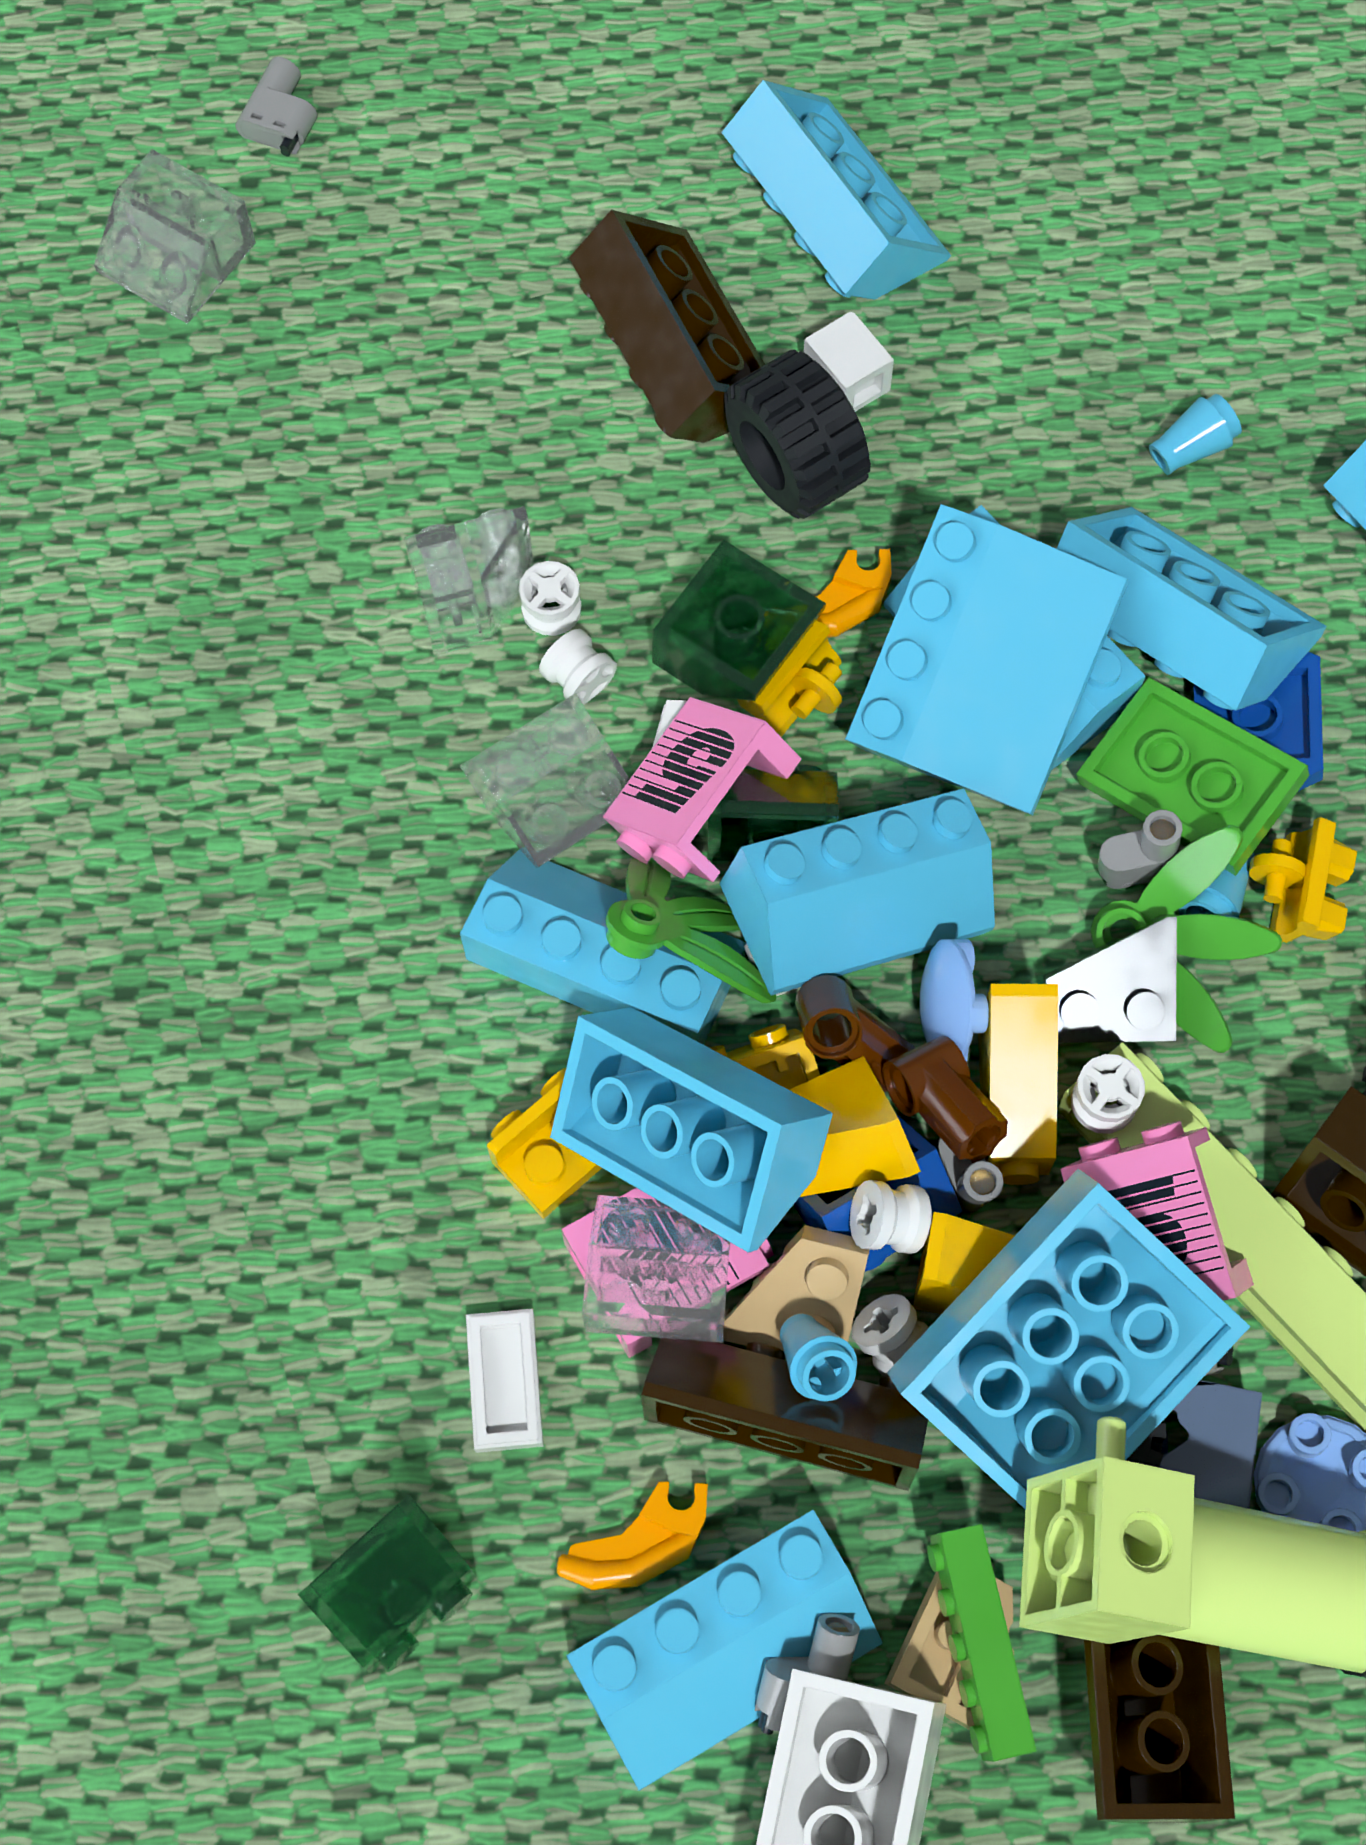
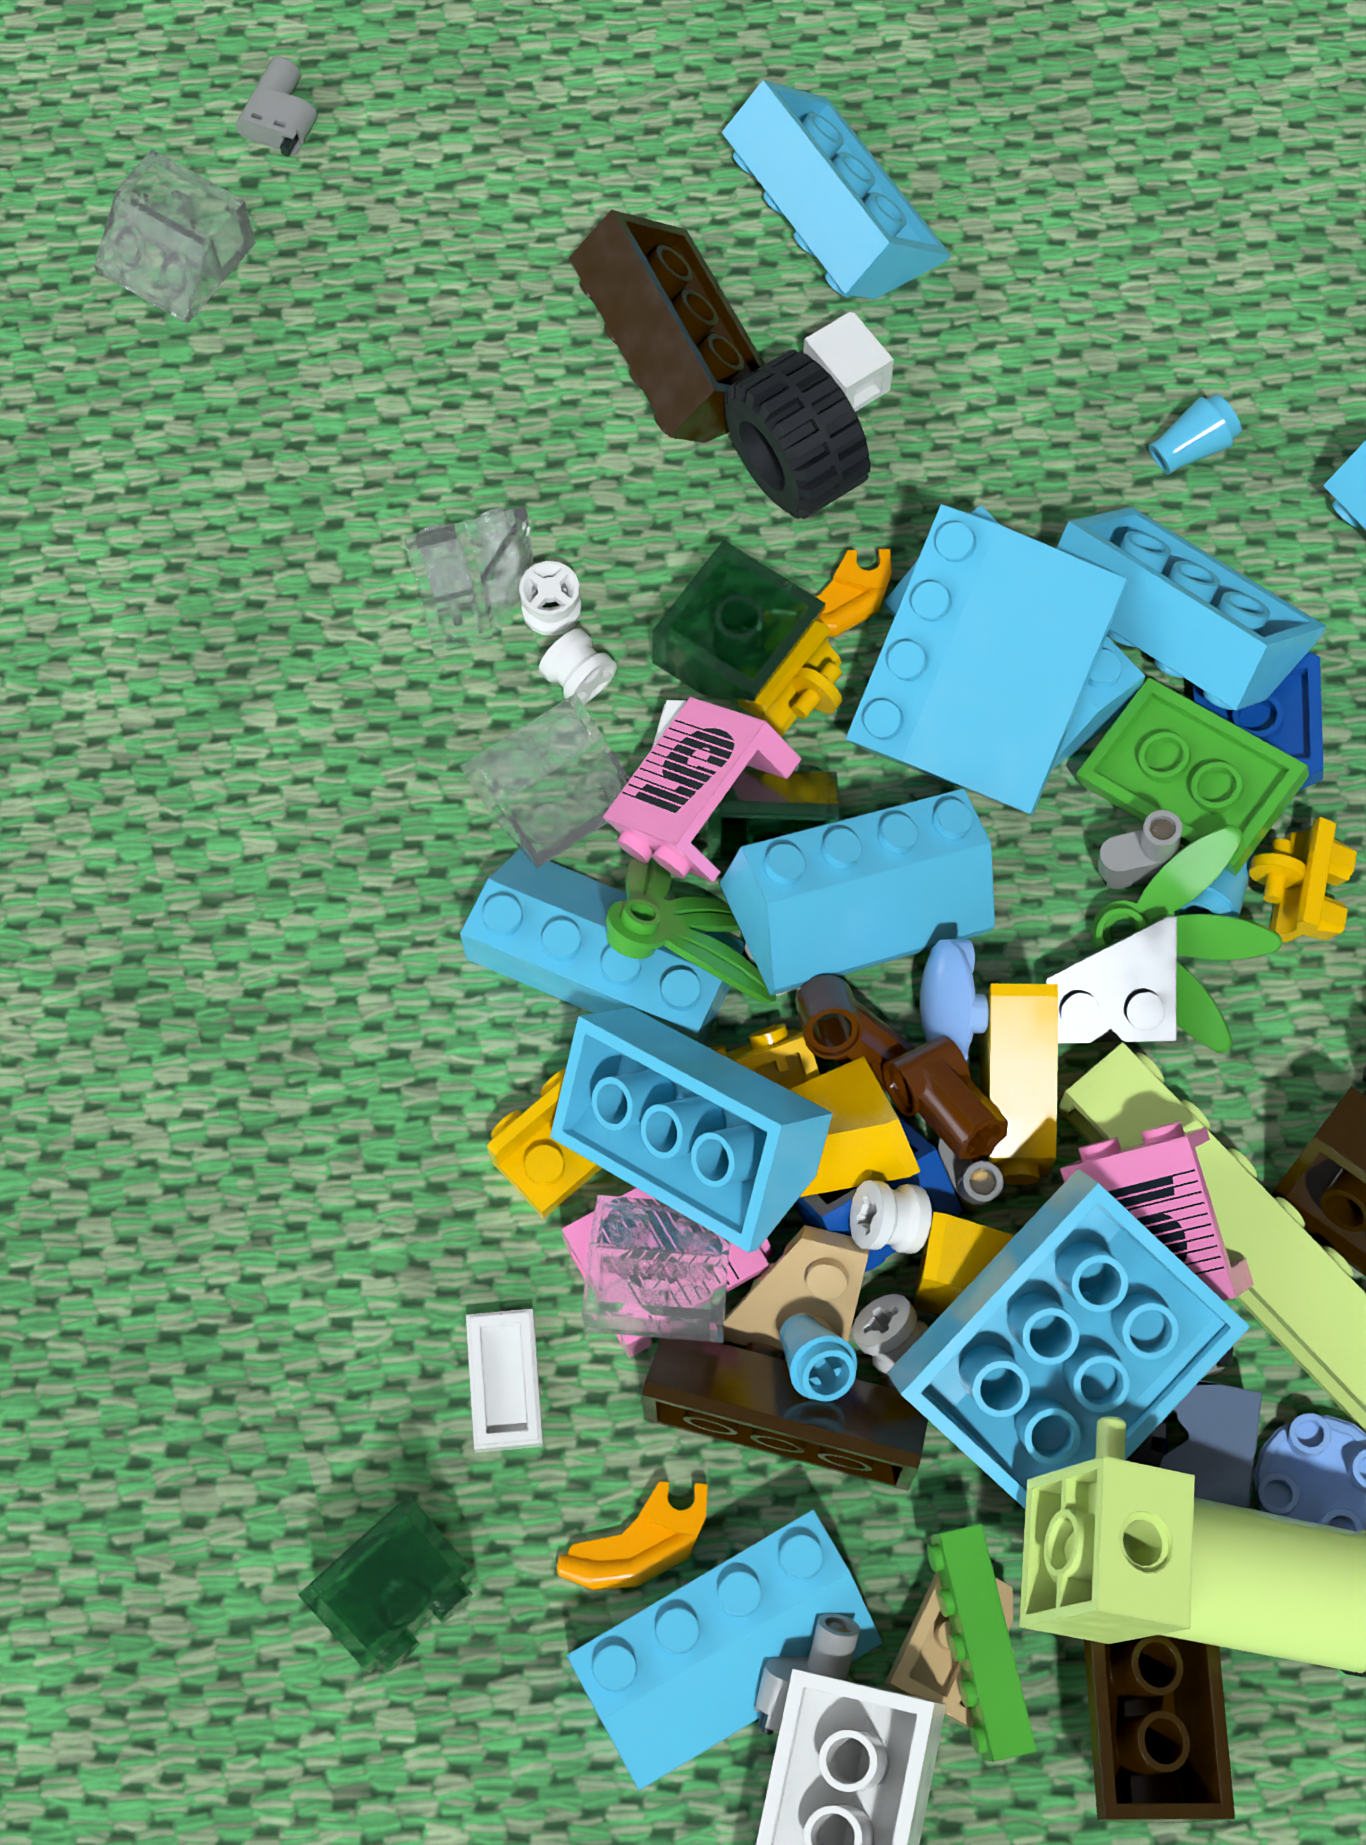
white wheel [1071,1054,1145,1134] -> none

